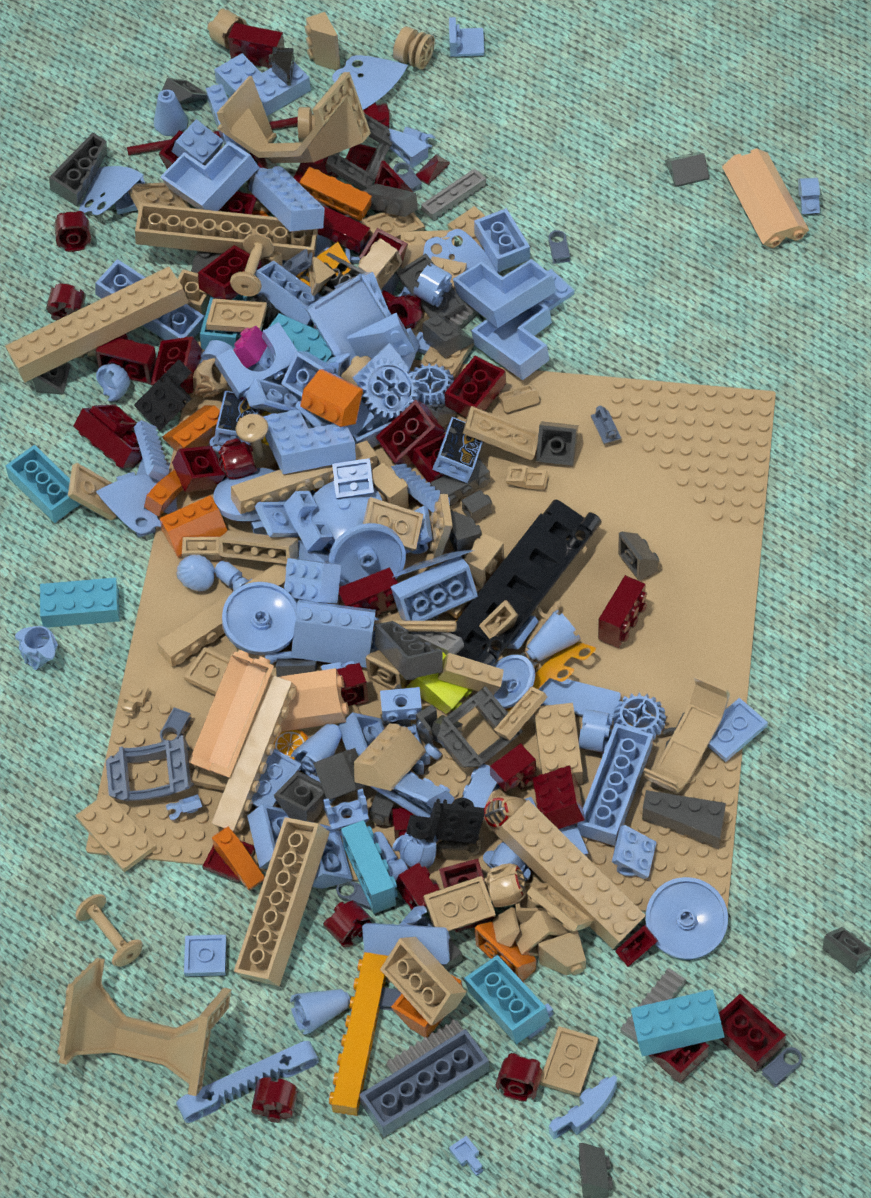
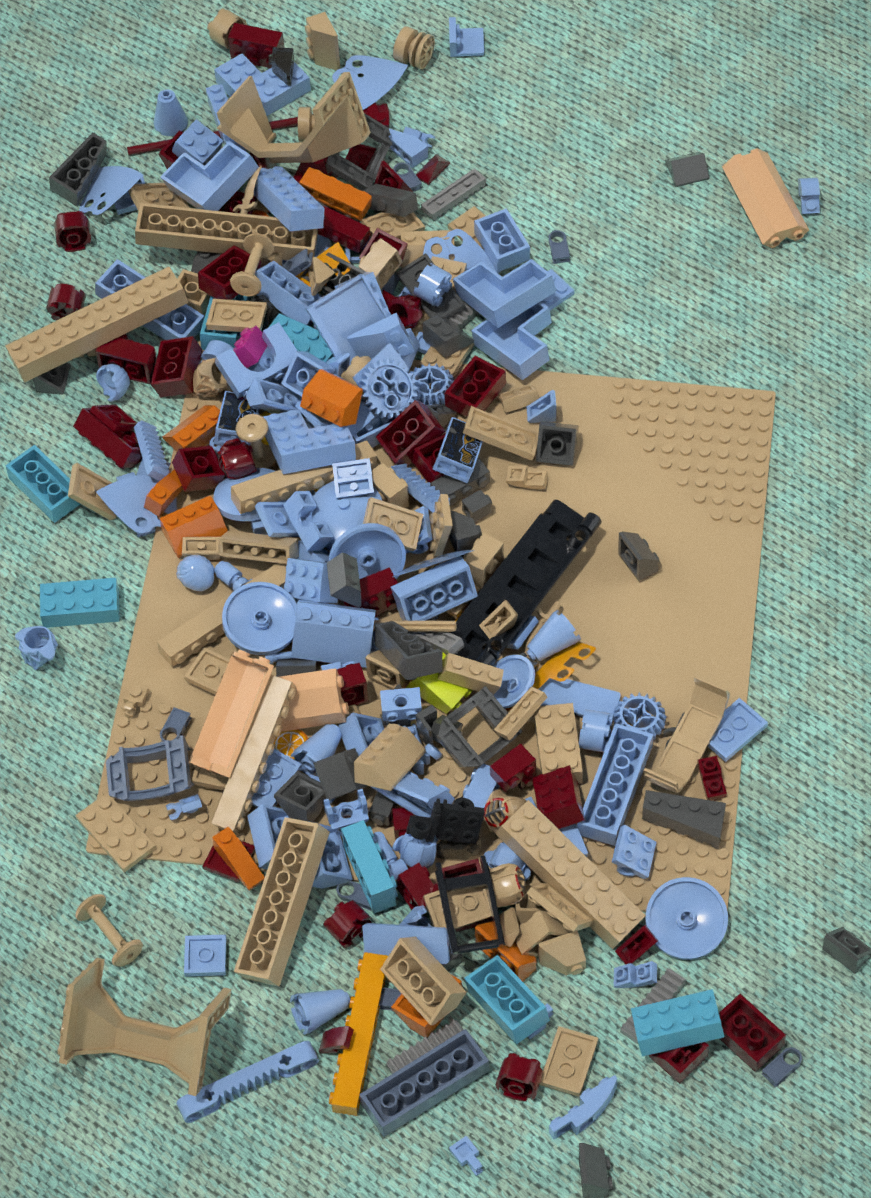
black plate [134,360,192,431] -> none
dark grey slope [162,78,208,105] -> none
dark red brick [251,1077,298,1123] -> none
sand blue hinge [591,406,621,444] -> none
dark red brick [598,575,647,648] -> none
none -> tan piece [233,166,262,214]
none -> dark red slope [318,1026,354,1054]
none -> dark grey slope [327,552,361,608]
none -> black piece [435,855,505,955]
none -> light blue slope [527,390,556,423]
none -> light blue slope [614,961,657,988]
none -> dark red slope [697,755,727,801]

